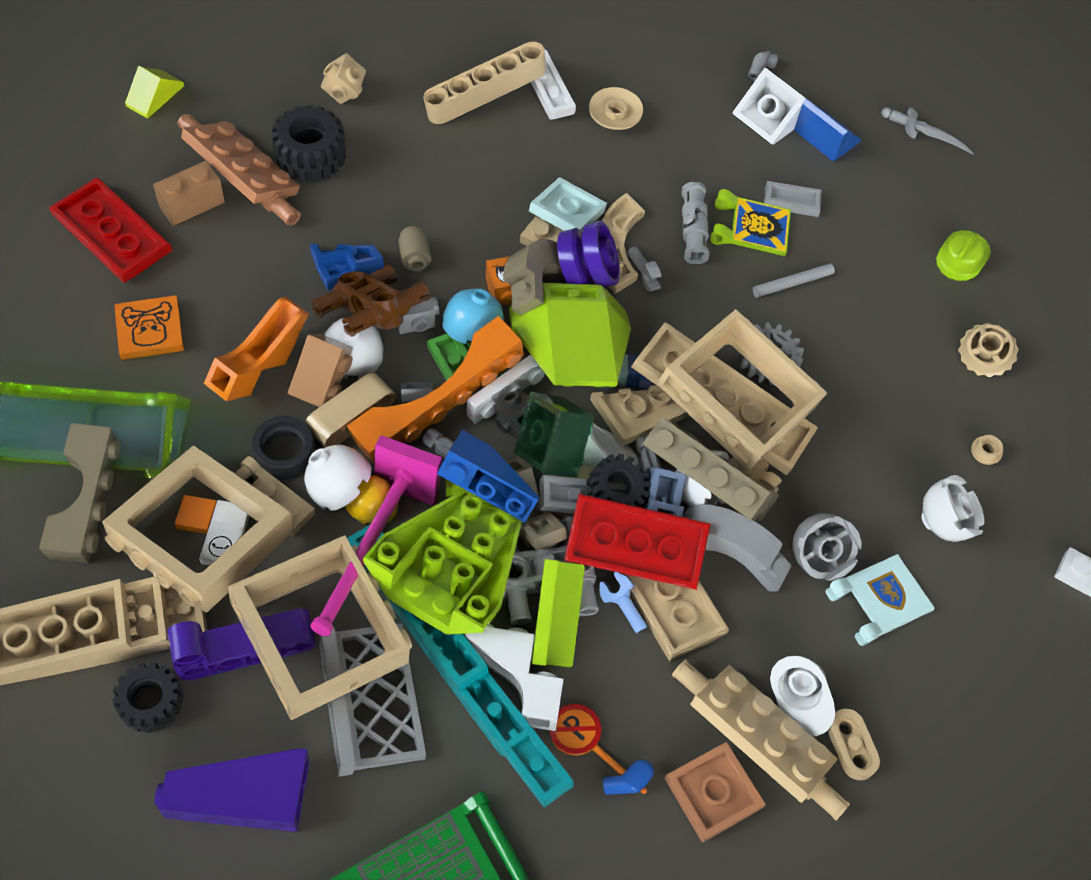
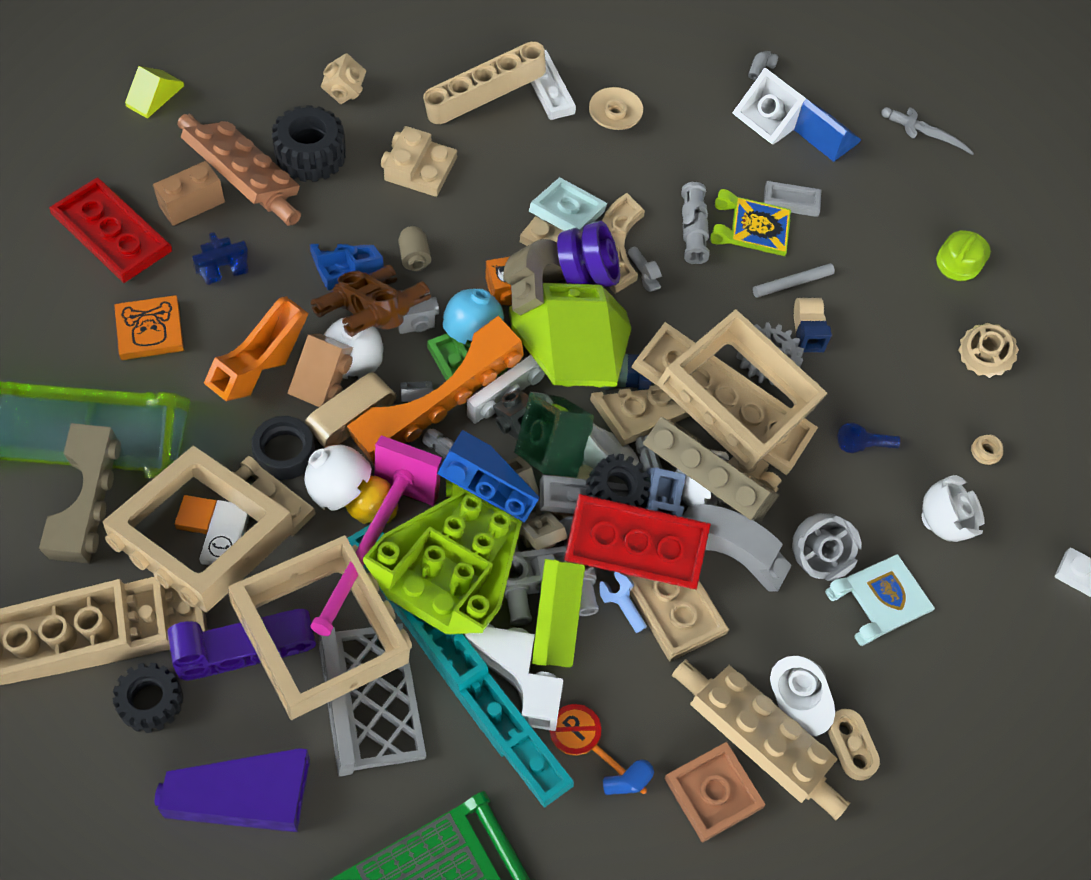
none -> clear blue hips [192,232,248,285]
none -> tan plate [381,126,457,197]
none -> leg [794,298,832,352]
none -> clear blue plate [837,423,900,453]

